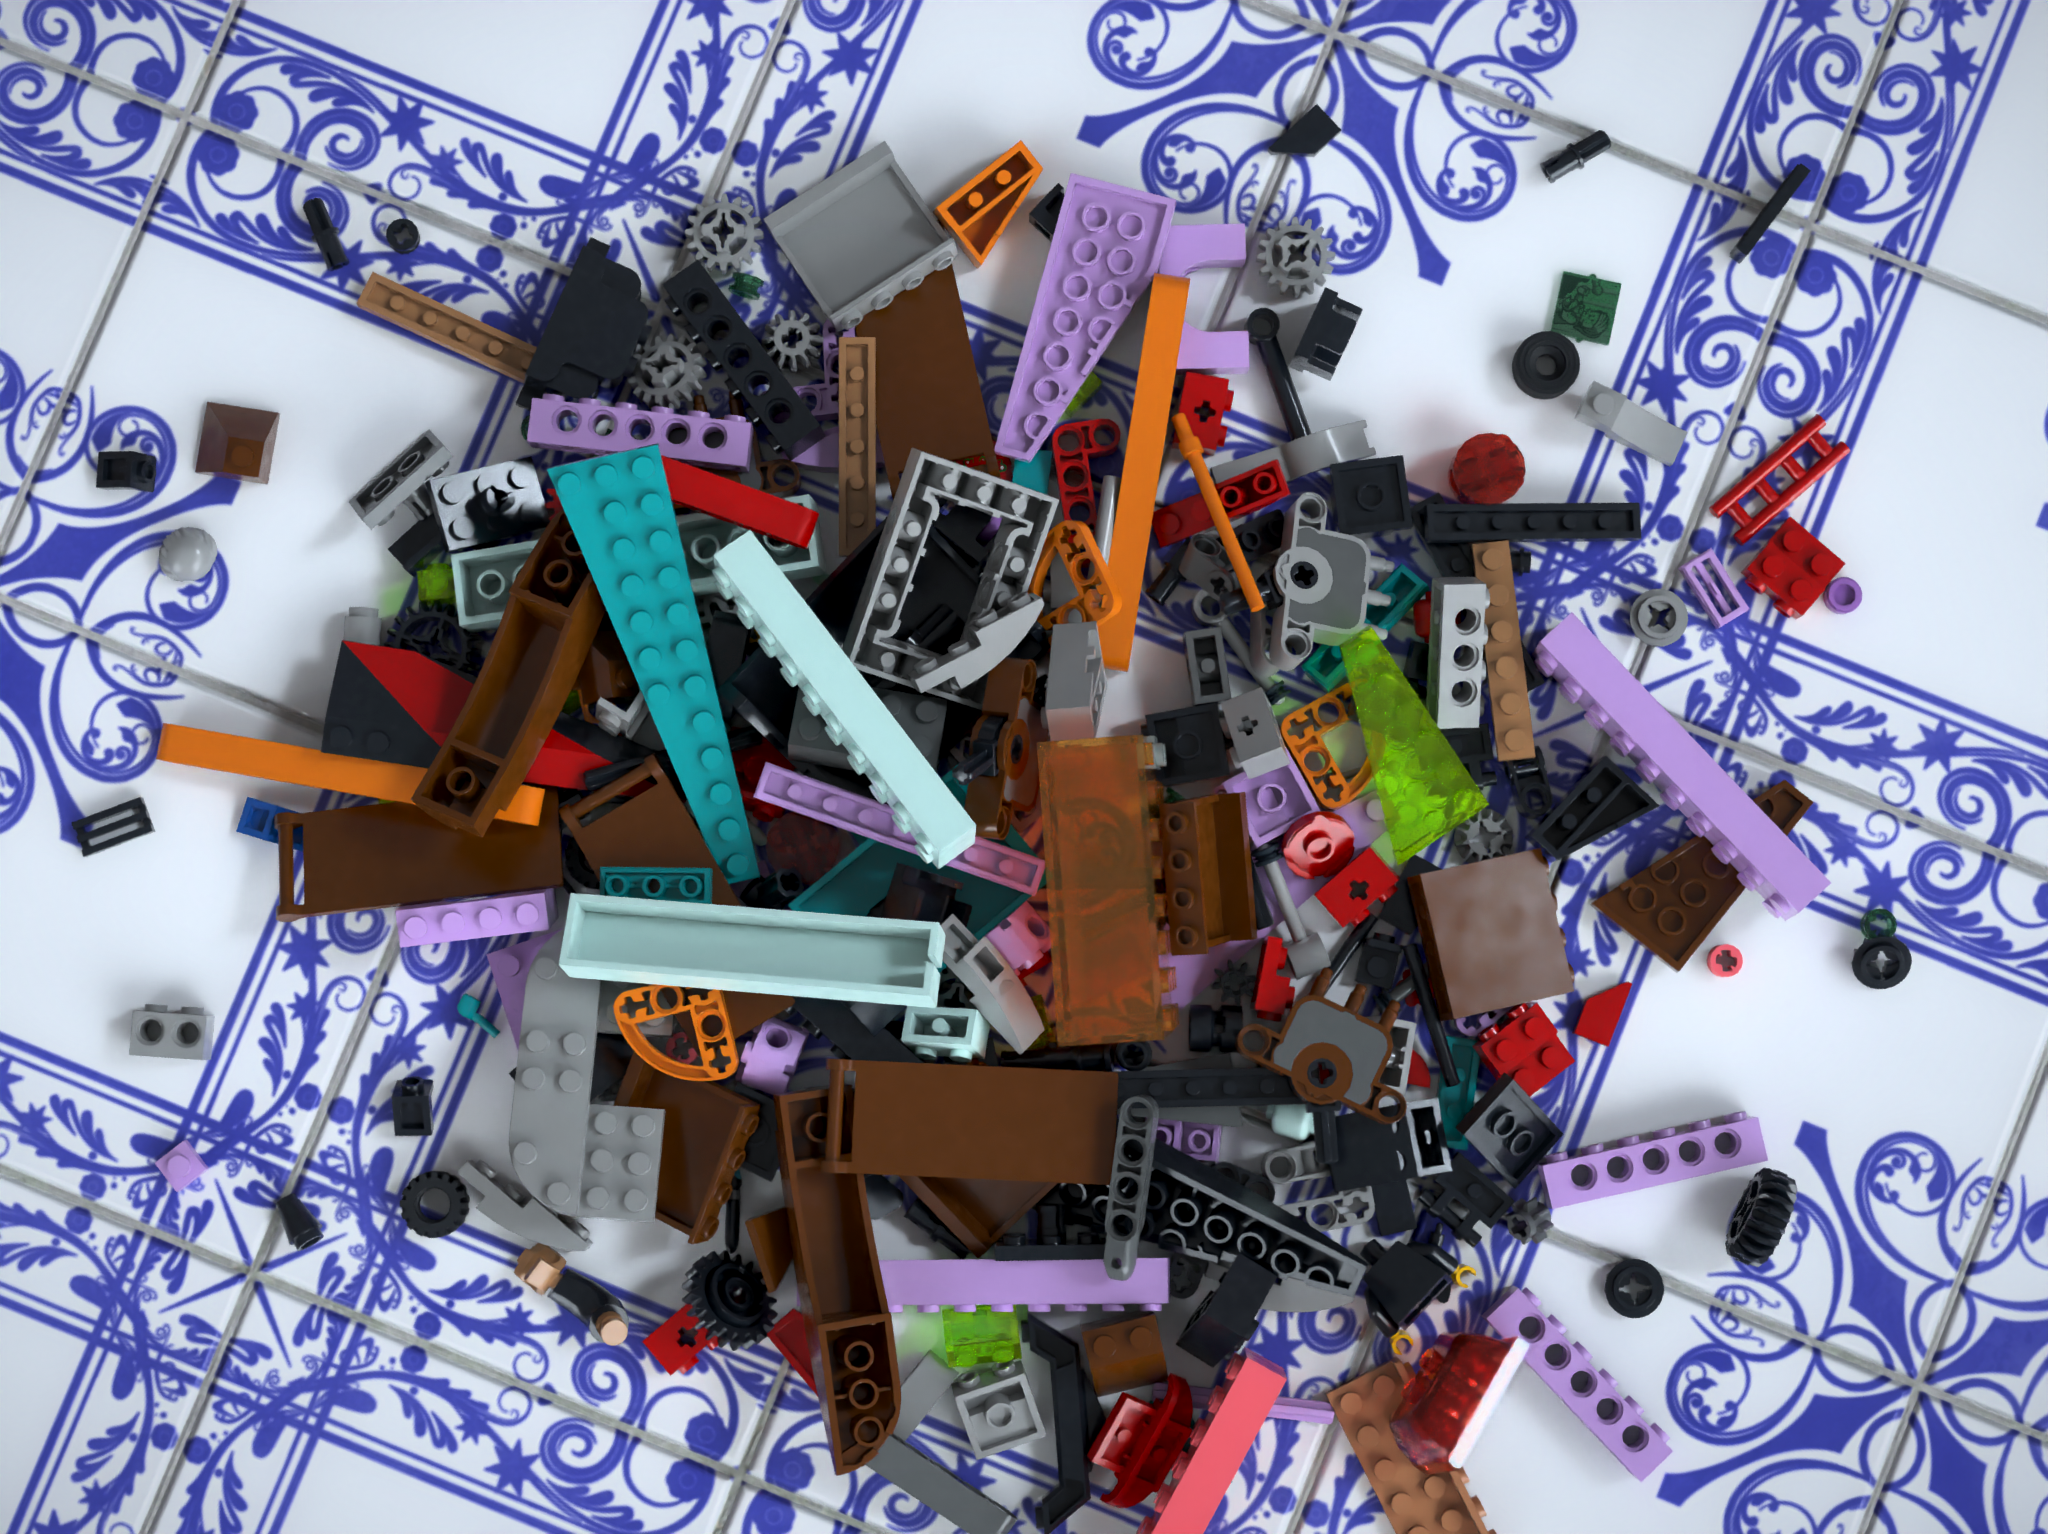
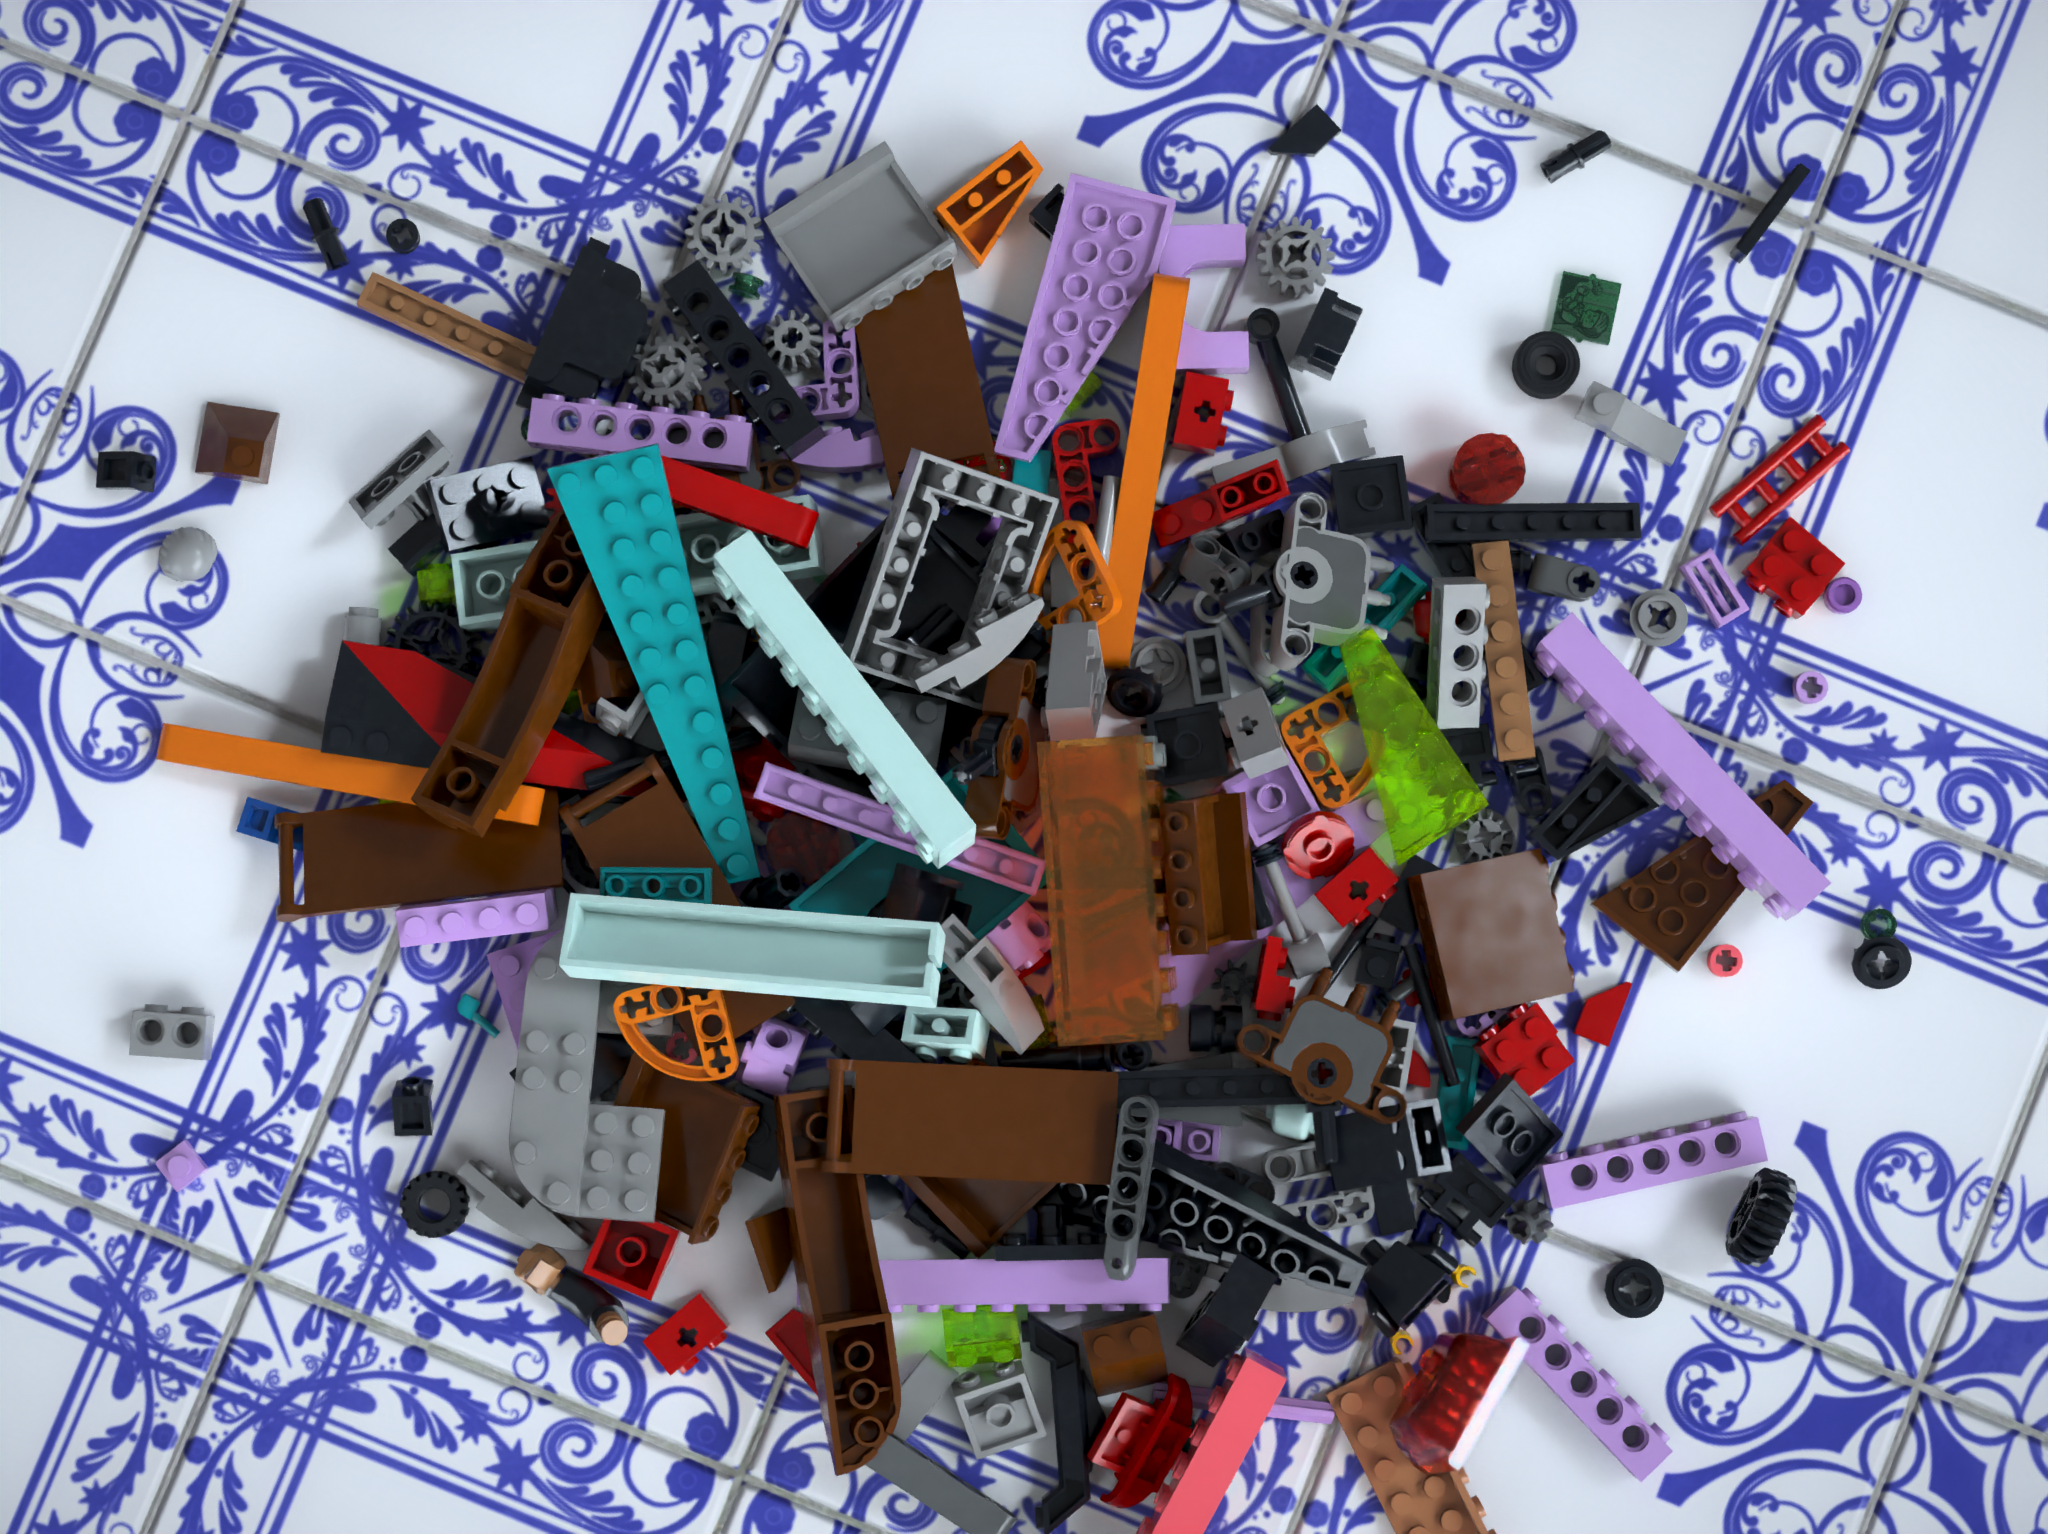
black tile [72,797,156,857] -> none
black cone [275,1193,324,1251] -> none
black gear [682,1250,778,1351] -> none
black piece [725,1169,742,1254] -> none
medium nougat plate [839,337,876,557] -> none
orange bar [1171,413,1265,612] -> none
none -> red slope [582,1218,682,1301]
none -> black gear [1106,665,1164,718]
none -> light grey gear [1129,636,1187,694]
none -> dark grey piece [1526,553,1600,602]
none -> lavender bush [1792,671,1828,704]

